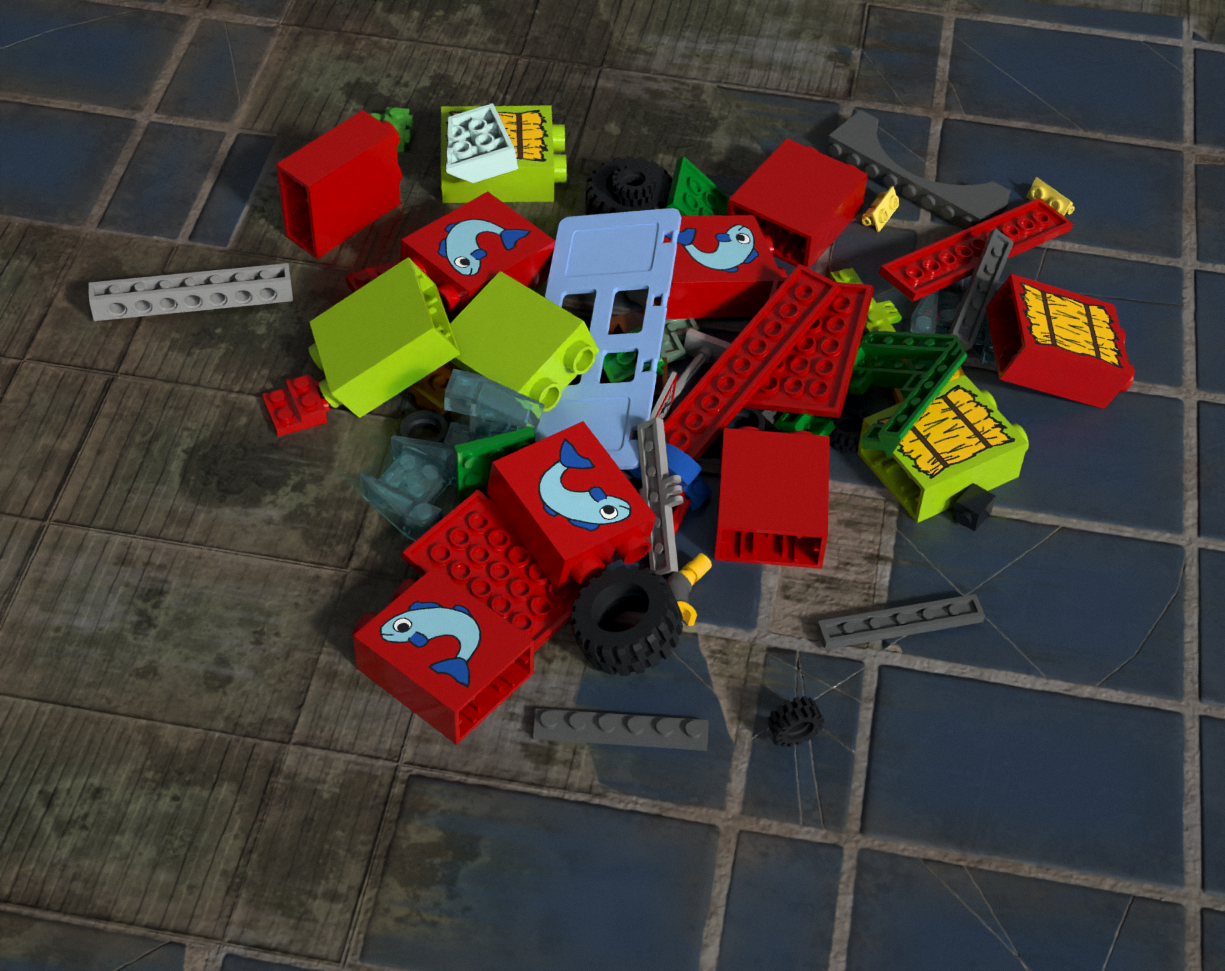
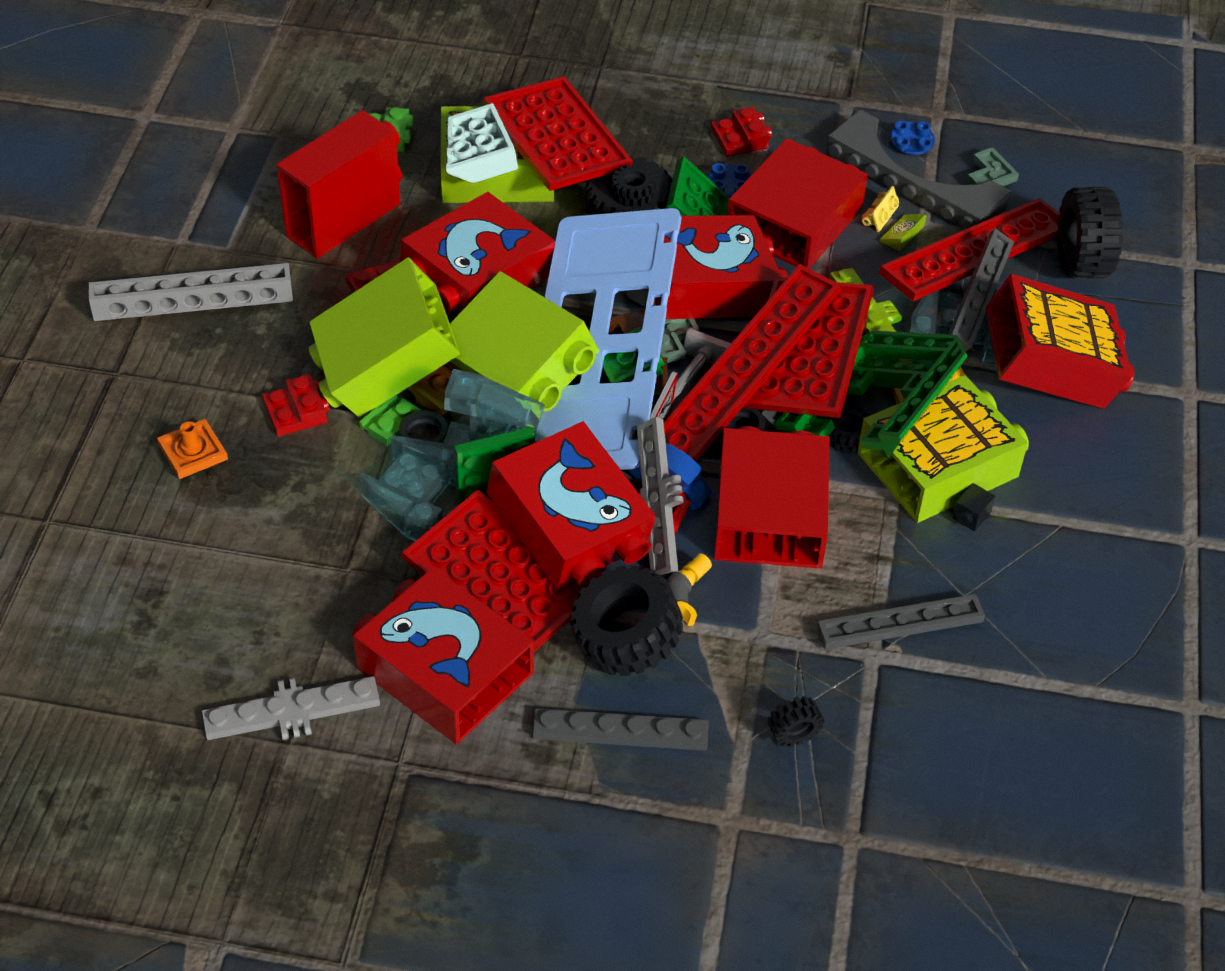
light yellow hinge [1026,177,1075,216] -> none
none -> orange plate [157,419,228,479]
none -> light grey hinge [202,676,380,740]
none -> bright green plate [359,395,422,446]
none -> red plate [483,76,633,191]
none -> blue dish [708,163,751,197]
none -> red plate [711,107,772,157]
none -> lime slope [880,214,926,252]
none -> blue dish [890,121,935,155]
none -> sand green plate [967,147,1019,186]
none -> black tyre [1057,187,1123,279]

